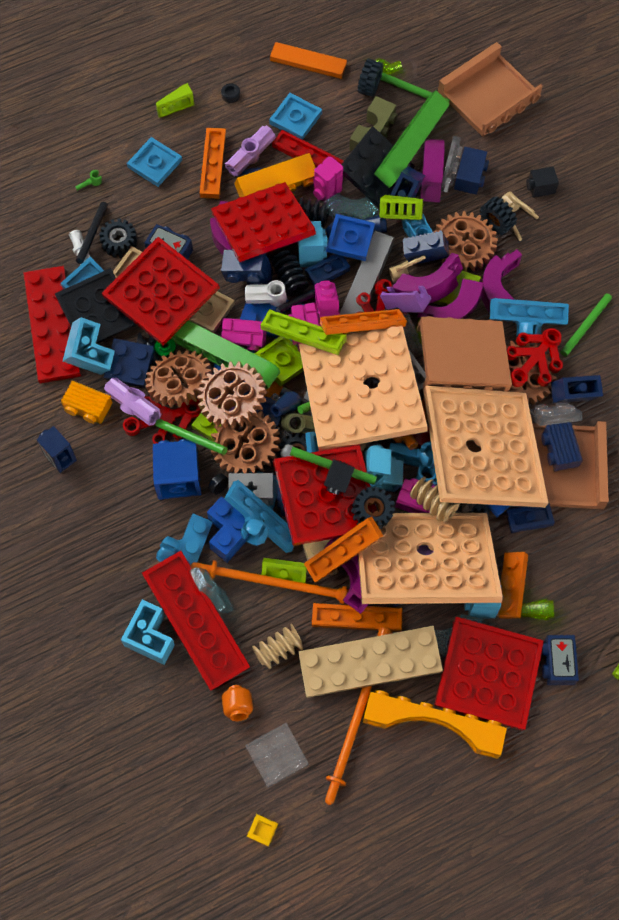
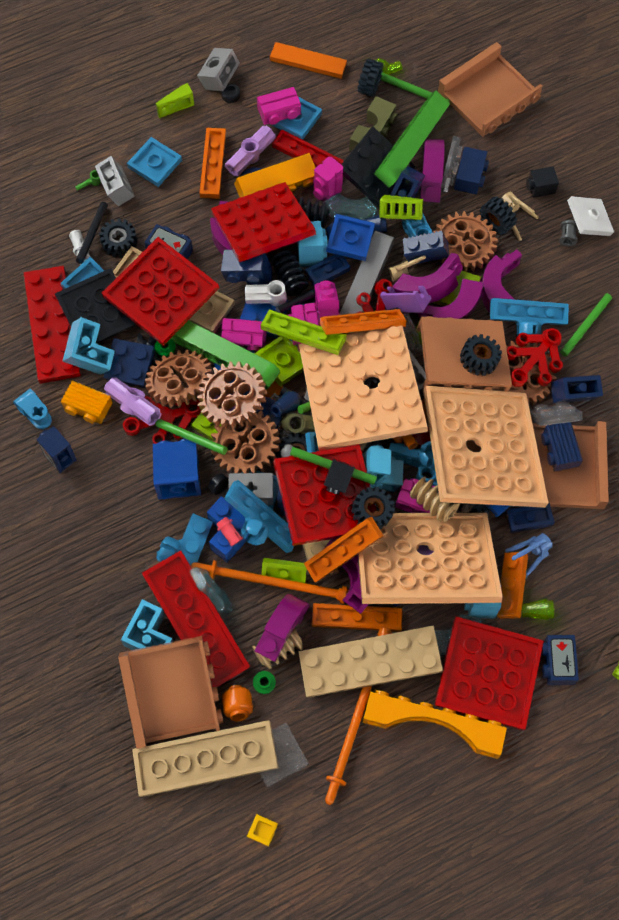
none -> dark azure piece [13,389,52,429]
none -> light grey brick [95,156,135,206]
none -> nougat panel [118,636,224,749]
none -> tan plate [132,720,279,797]
none -> light grey brick [197,48,240,91]
none -> coral pin [216,517,243,547]
none -> green plate [253,671,276,694]
none -> magenta arch [254,593,310,662]
none -> dark pink brick [257,87,301,125]
none -> black bush [460,334,502,376]
none -> medium blue plant [505,533,553,579]
none -> dark grey bush [559,220,578,246]
none -> white plate [567,196,614,236]

